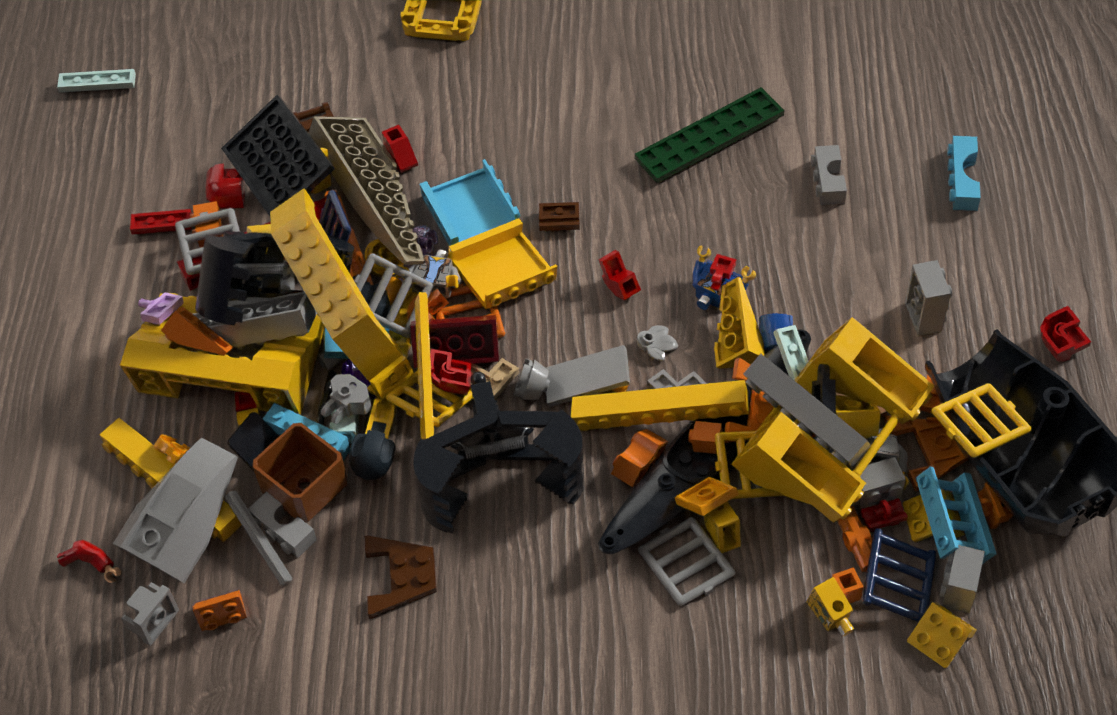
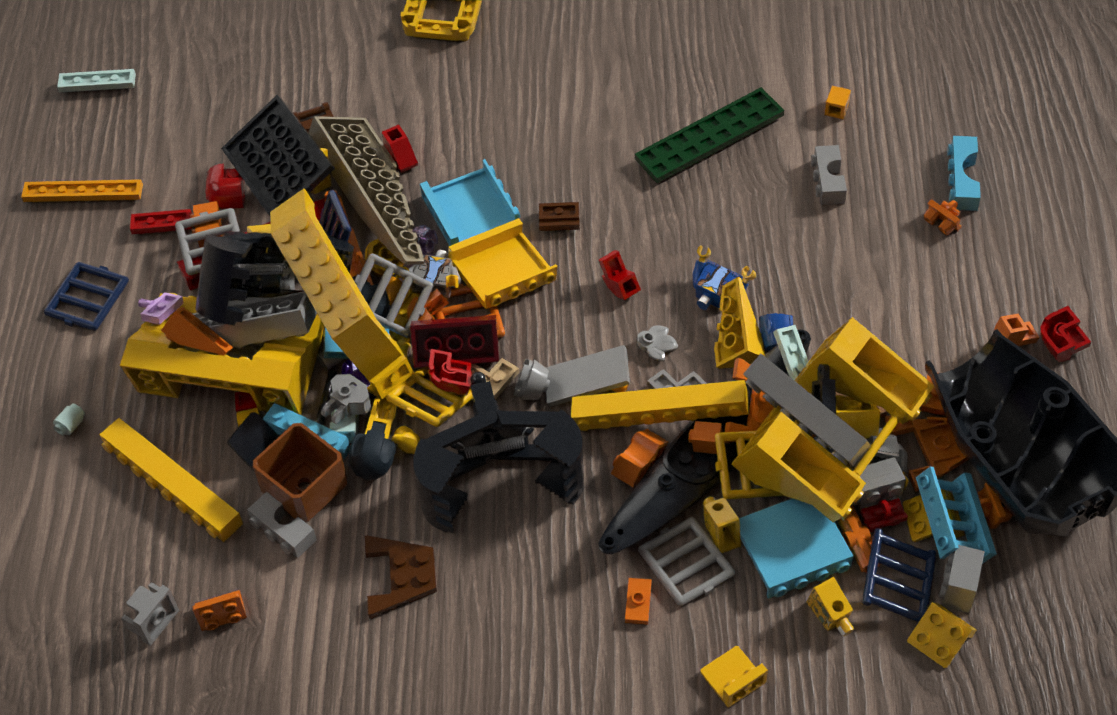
red arm [57,540,121,583] -> none
light grey wedge [113,438,238,583] -> none
light orange plate [153,434,190,464] -> none
light grey axle [225,491,292,586] -> none
yellow tile [415,292,434,439] -> none
light orange plate [675,477,739,516] -> none
red plate [710,254,737,291] -> none
orange brick [832,567,864,603] -> none
light grey brick [905,260,952,336] -> none
yellow bar [932,384,1031,458] -> none
none -> light orange plate [21,180,143,202]
none -> dark blue bar [44,262,129,331]
none -> light aqua brick [53,403,85,435]
none -> yellow animal [391,426,420,454]
none -> orange plate [625,578,652,625]
none -> yellow bracket [700,646,768,708]
none -> medium azure panel [739,499,853,599]
none -> light orange brick [824,86,851,119]
none -> orange hips [924,199,962,236]
none -> orange brick [994,313,1040,346]

